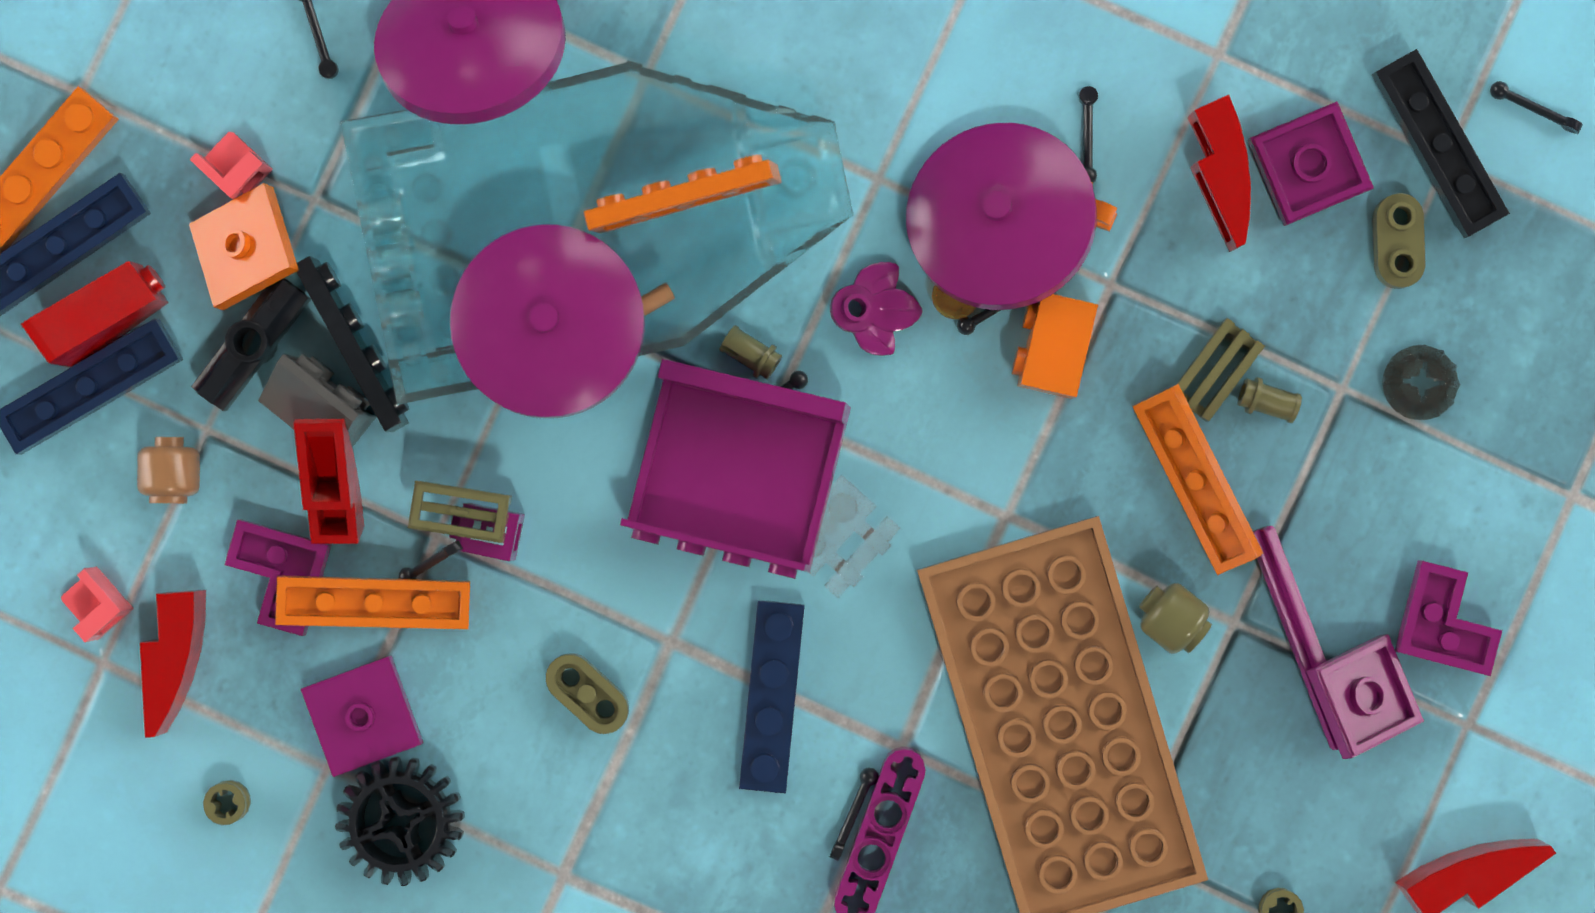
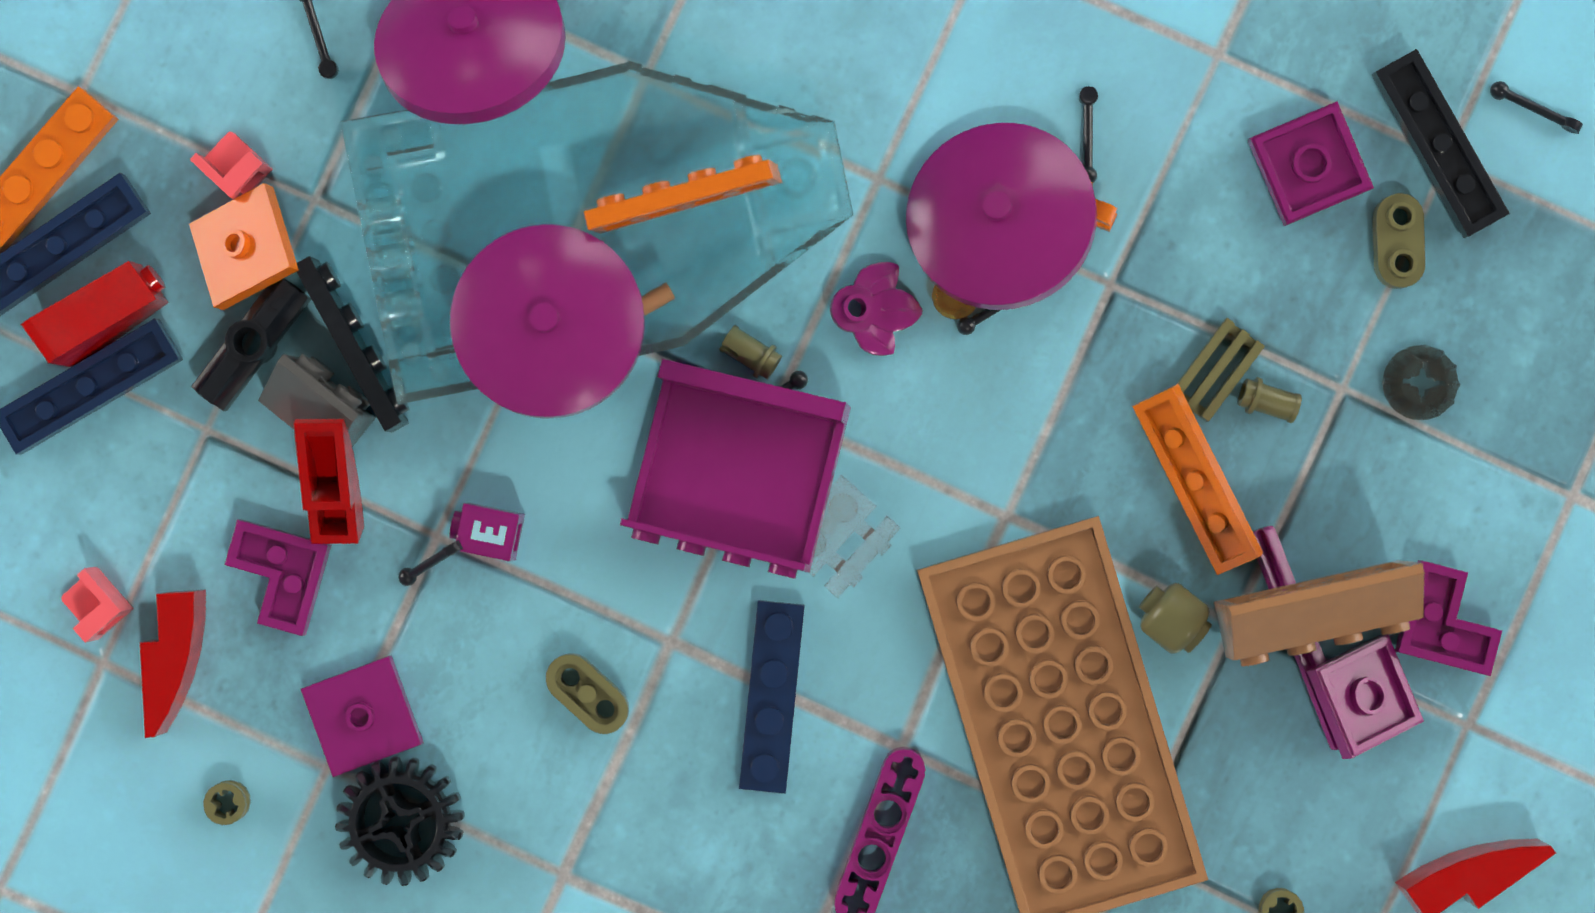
medium nougat head [137,437,200,504] -> none
orange plate [275,576,470,629] -> none
olive tile [408,481,512,543] -> none
black hinge [829,767,878,861] -> none
orange piece [1012,294,1098,399] -> none
red slope [1187,94,1251,252] -> none
none -> medium nougat slope [1213,560,1424,666]

